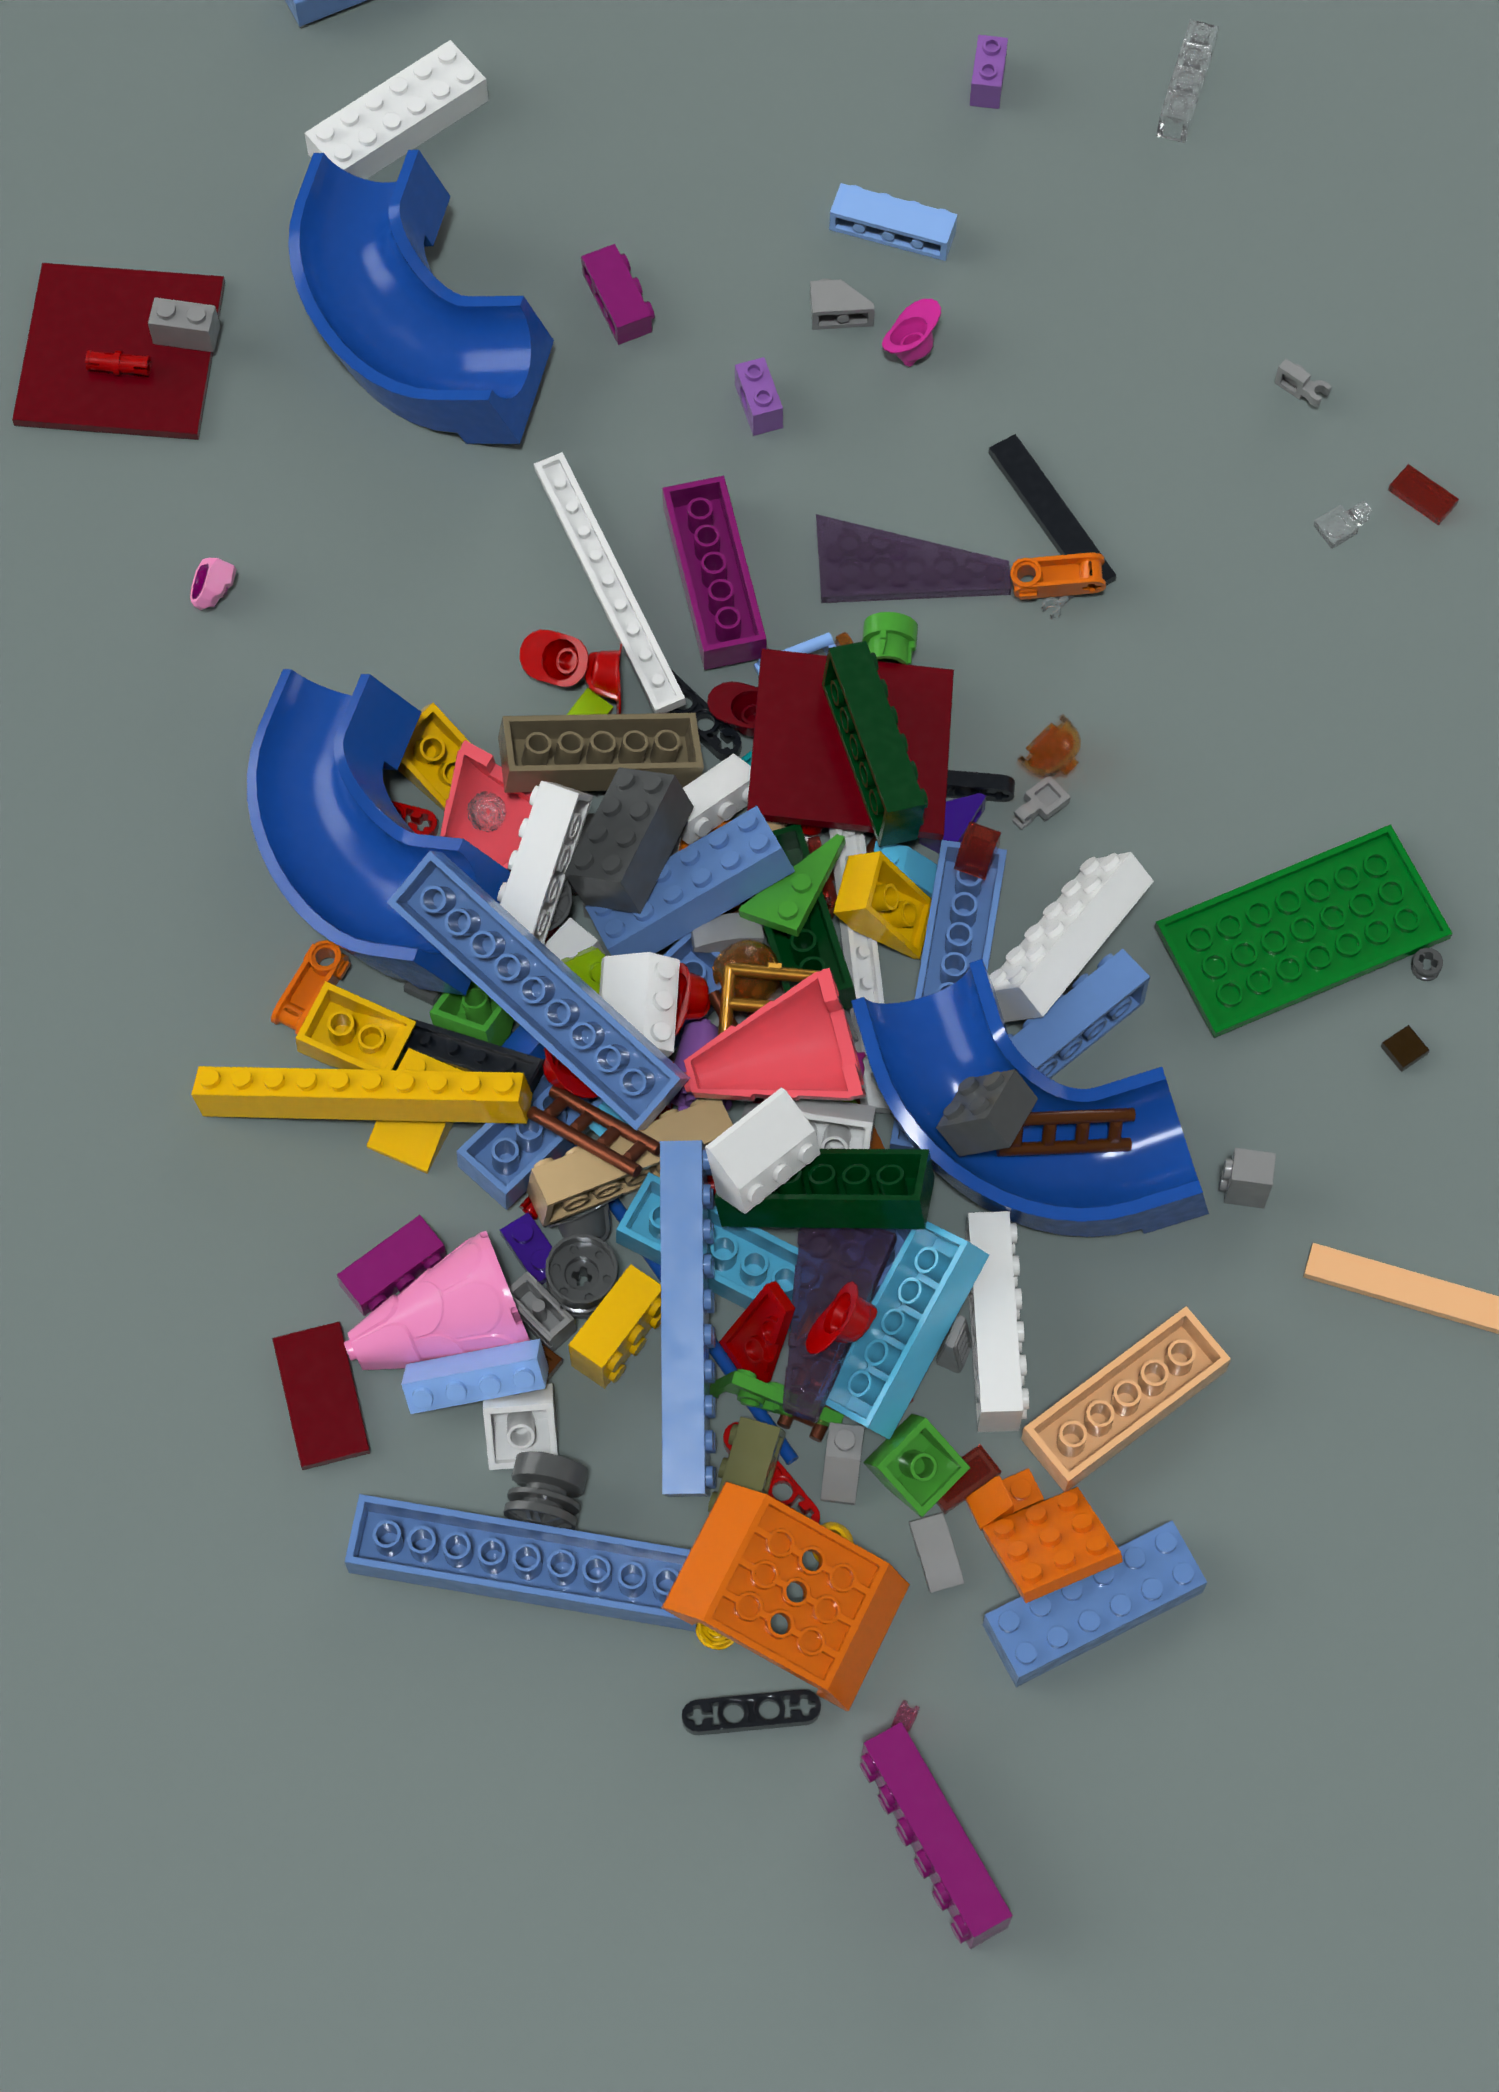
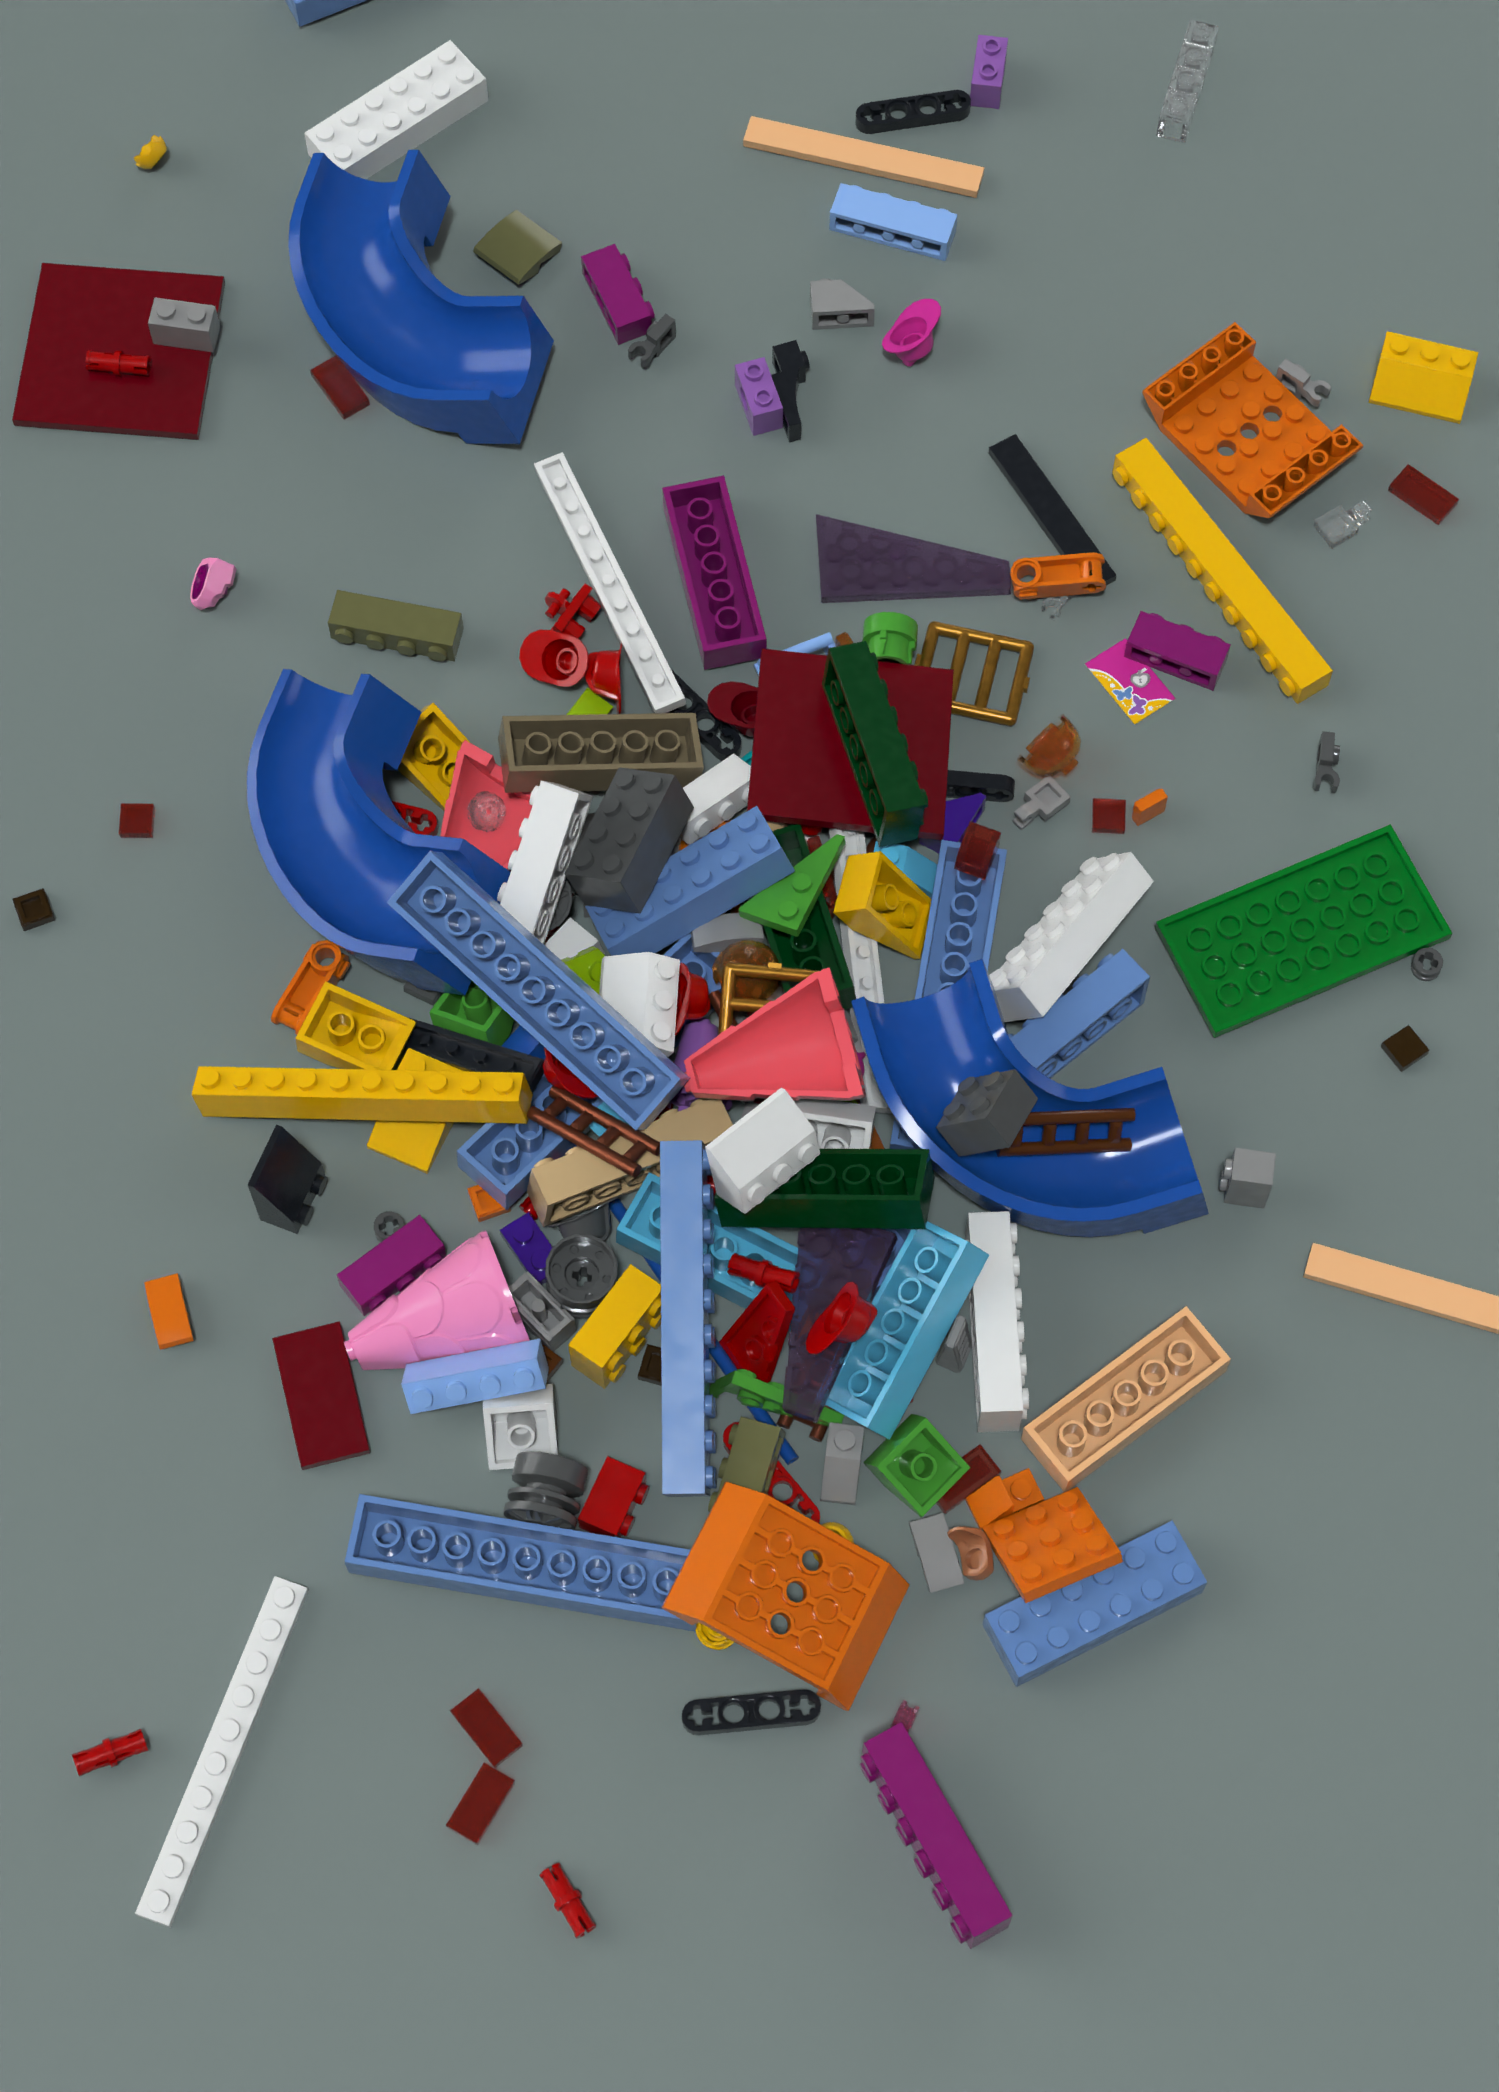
none -> dark brown tile [12,888,55,931]
none -> red pin [72,1729,148,1776]
none -> clear red tile [119,803,155,838]
none -> yellow plate [134,135,167,169]
none -> white plate [135,1576,309,1928]
none -> orange slope [144,1273,194,1350]
none -> black slope [248,1125,327,1234]
none -> clear red tile [310,355,370,419]
none -> olive brick [328,590,464,661]
none -> dark grey bush [374,1211,404,1242]
none -> clear red tile [446,1763,515,1846]
none -> clear red tile [450,1688,523,1769]
none -> orange tile [467,1185,511,1222]
none -> olive slope [473,210,562,285]
none -> red pin [539,1863,596,1939]
none -> red hips [545,583,601,639]
none -> red brick [578,1456,650,1538]
none -> dark grey plate [628,314,676,367]
none -> dark brown tile [638,1344,662,1386]
none -> red pin [728,1253,800,1294]
none -> light nougat tile [743,116,984,198]
none -> black slope [771,340,810,443]
none -> black beam [855,90,971,134]
none -> pearl gold bar [915,621,1034,726]
none -> nougat hair [947,1526,994,1581]
none -> sticker [1085,638,1176,725]
none -> clear red tile [1092,798,1126,834]
none -> yellow brick [1112,438,1333,704]
none -> magenta brick [1124,611,1231,691]
none -> orange tile [1132,788,1168,826]
none -> orange slope [1142,322,1363,518]
none -> dark grey plate [1313,731,1340,793]
none -> yellow slope [1368,331,1479,424]

